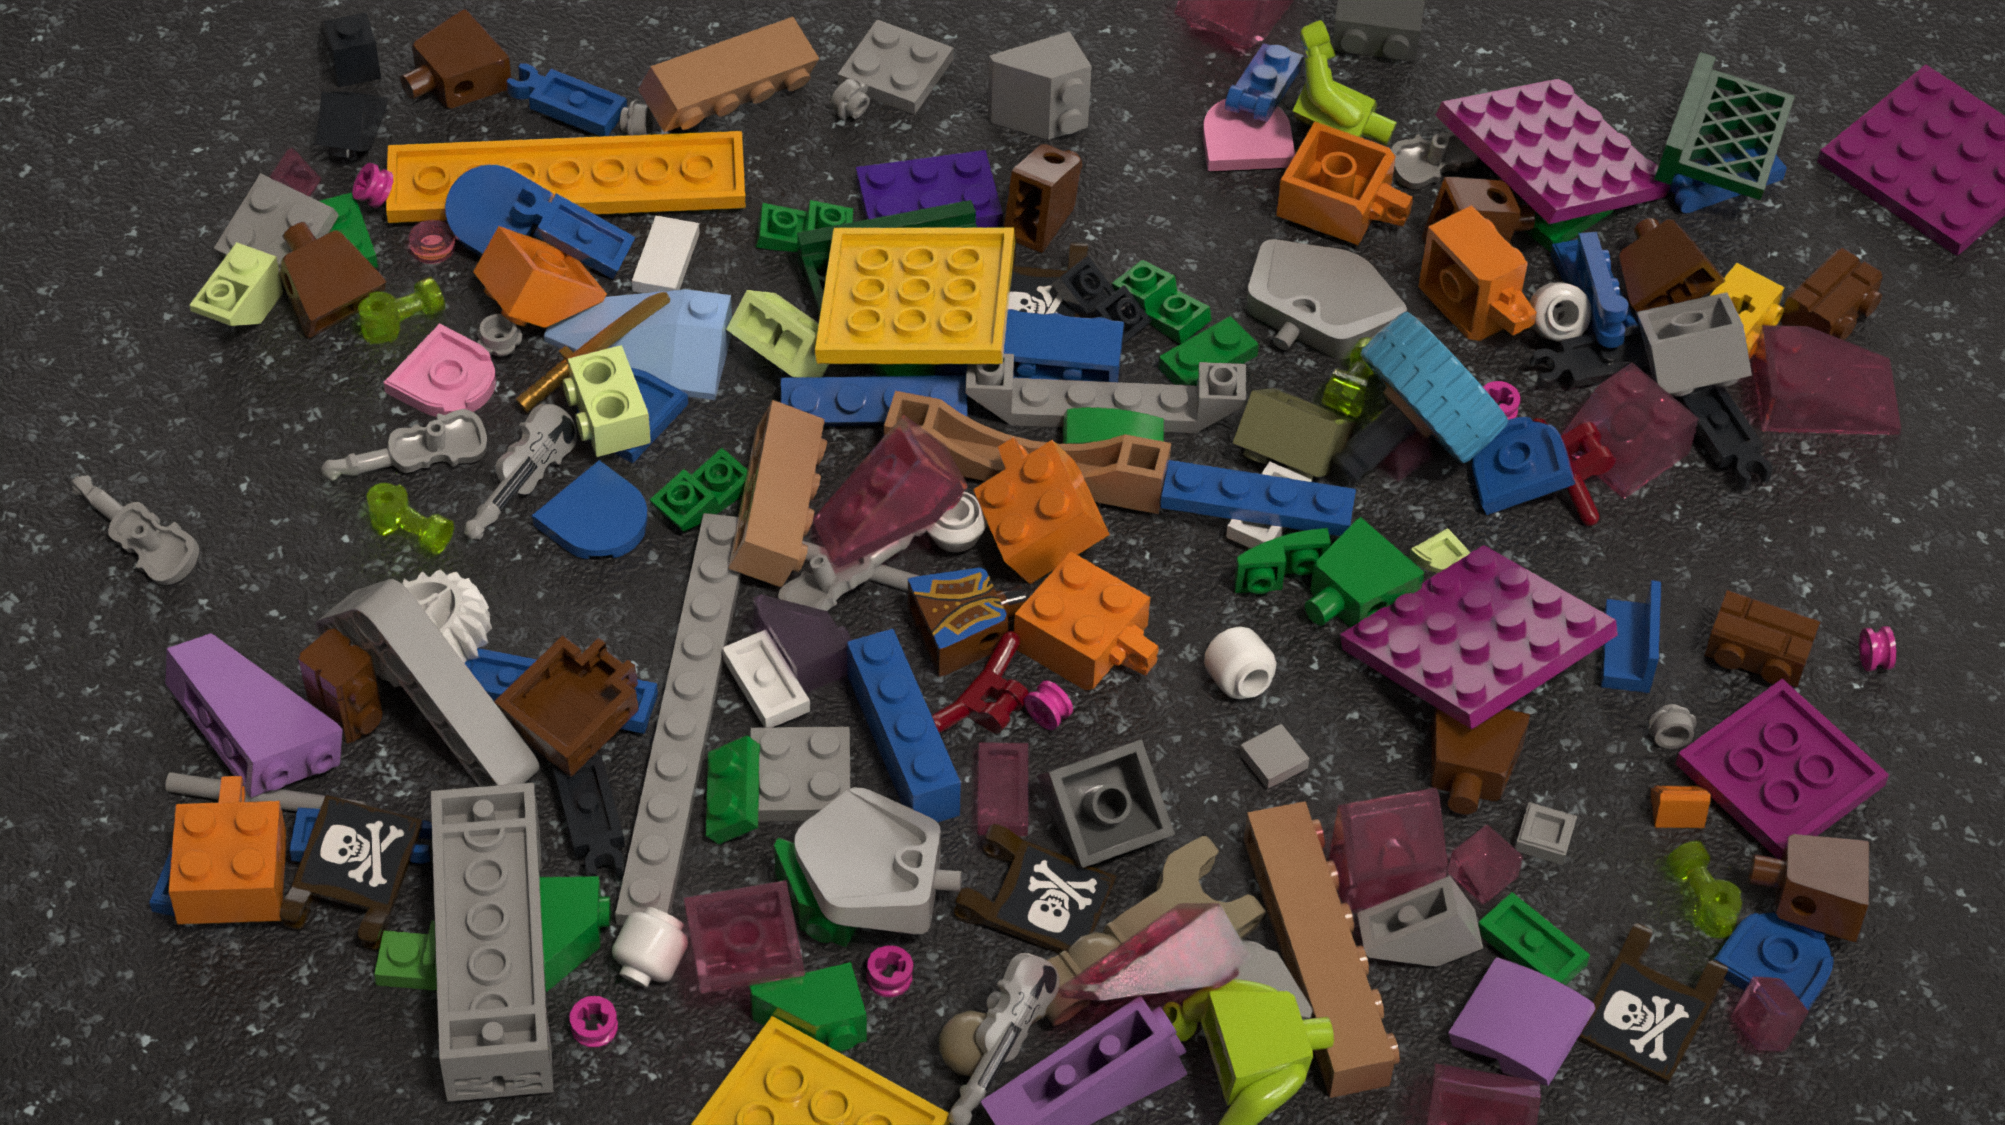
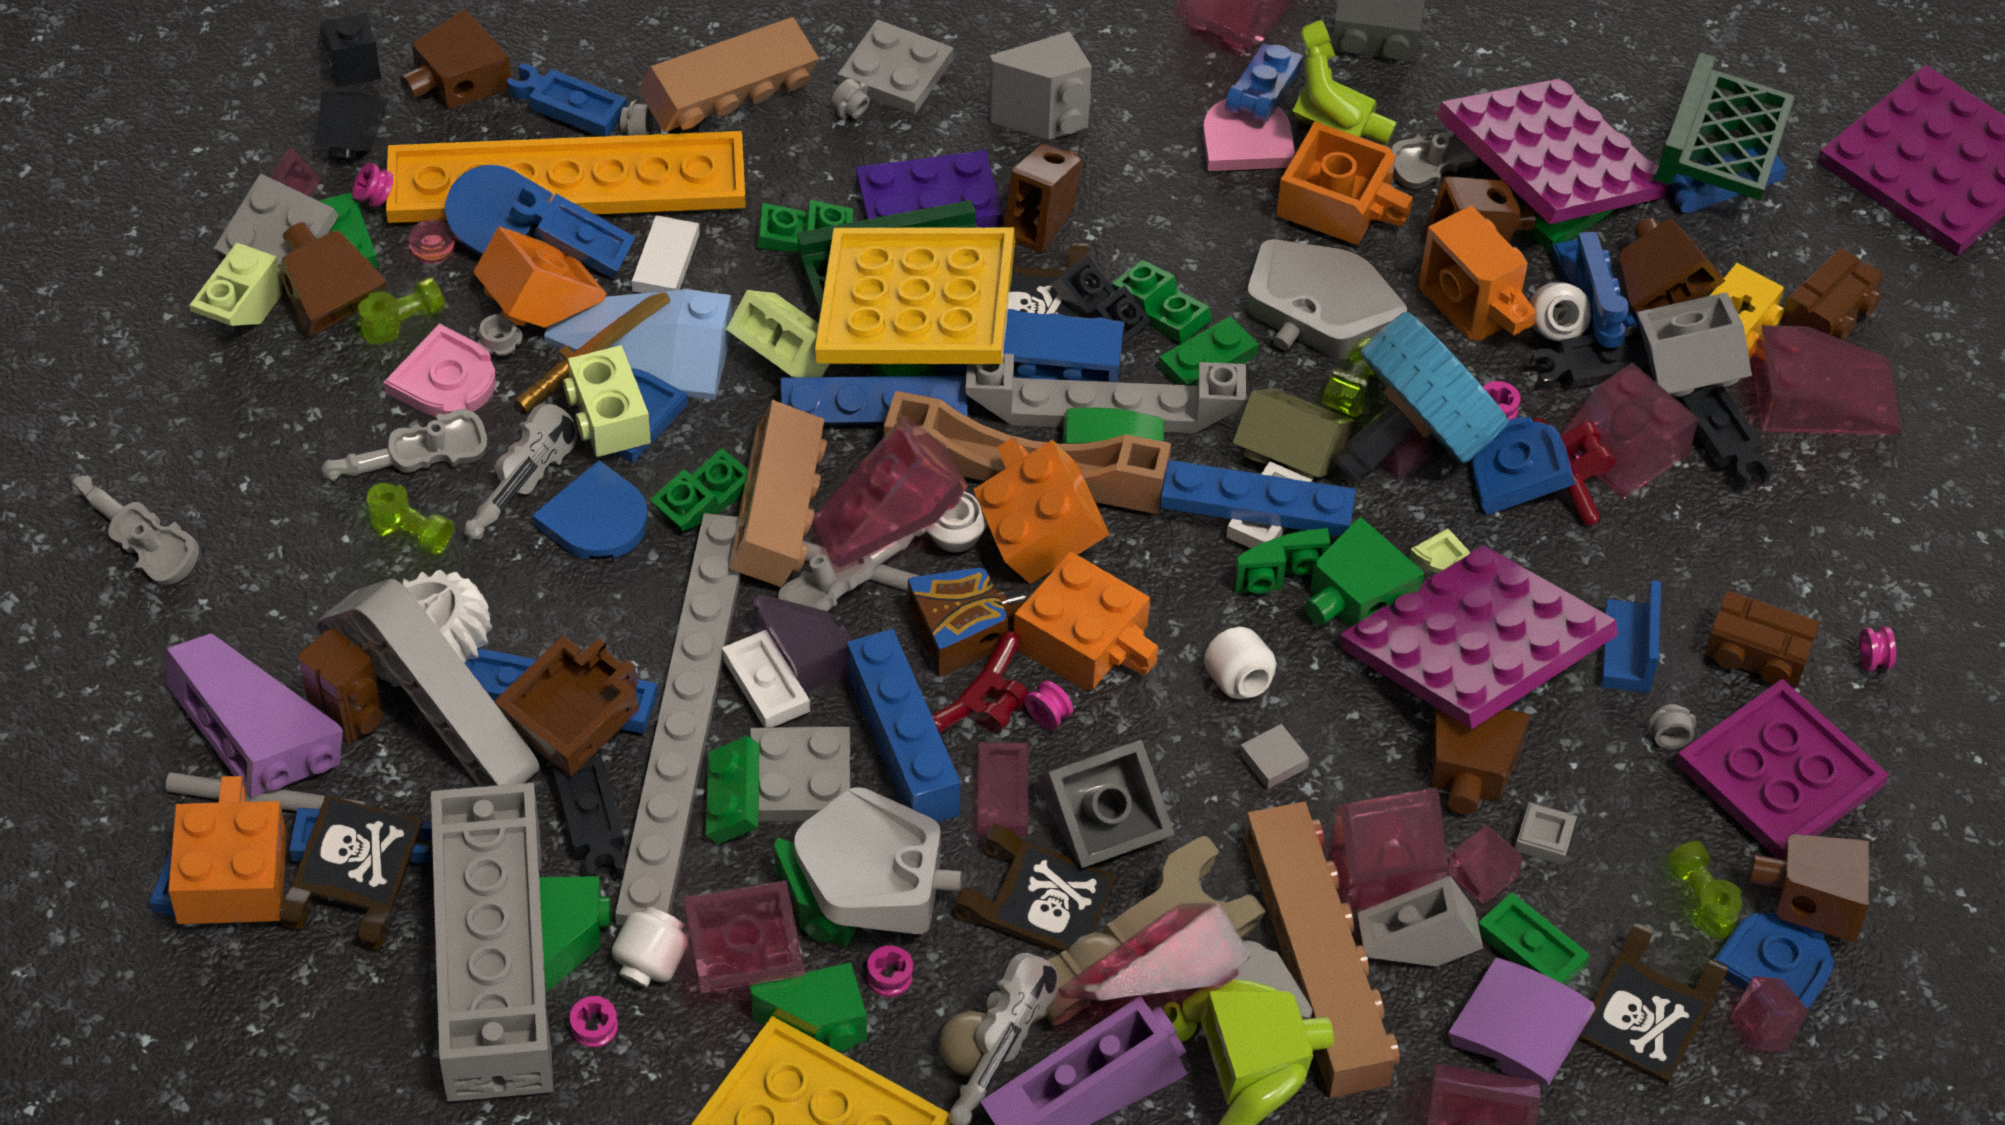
bright green bracket [374,920,437,990] -> none
orange slope [1651,786,1710,828] -> none

